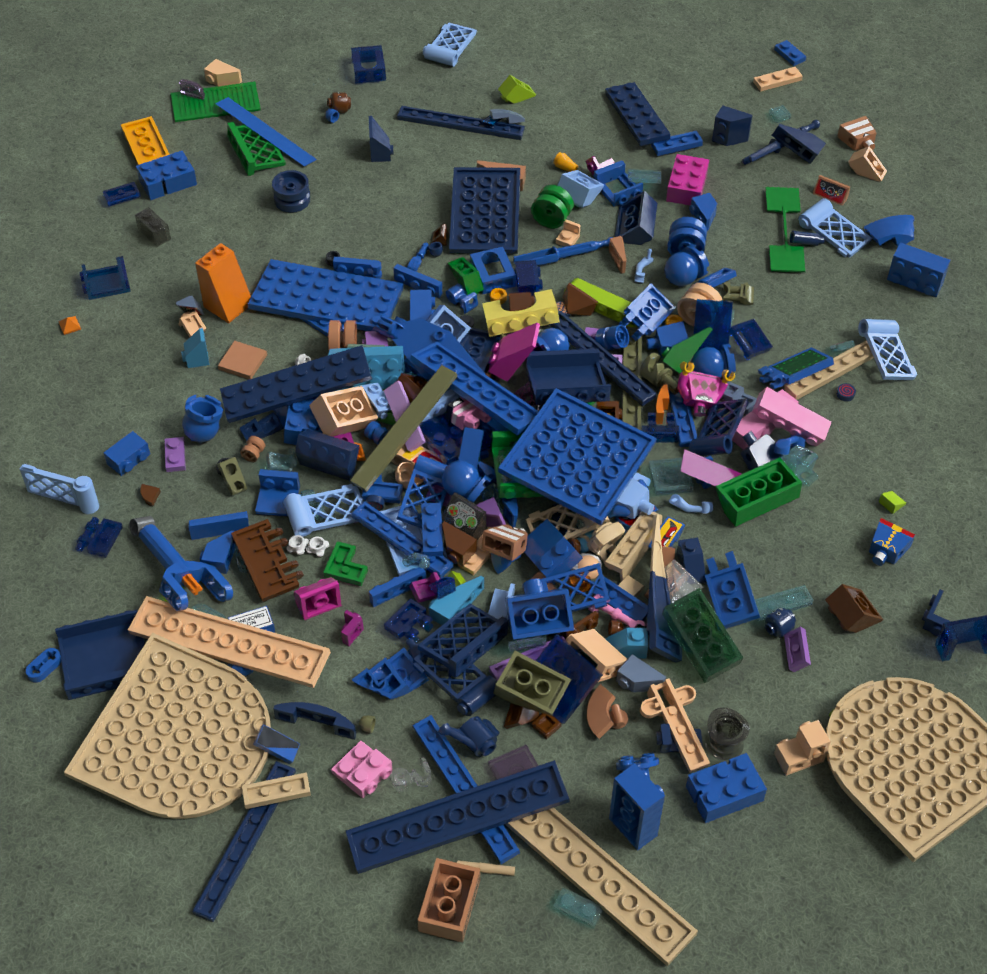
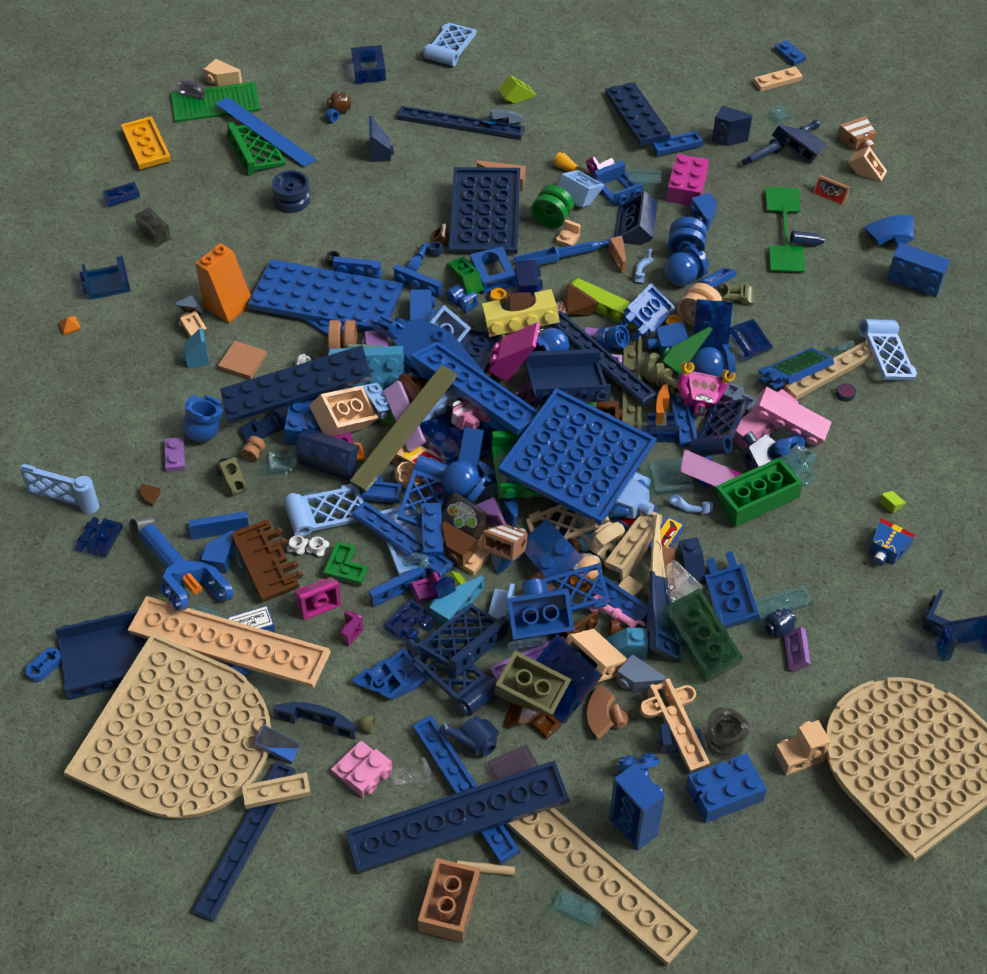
blue brick [103,431,150,476] -> none
blue piece [136,151,197,200] -> none
blue bracket [255,469,300,516] -> none
blue wheel [364,421,389,445] -> none
dark blue tile [365,495,385,511] -> none
light blue piece [798,198,872,258] -> none
reddish brown slope [825,584,883,633] -> none

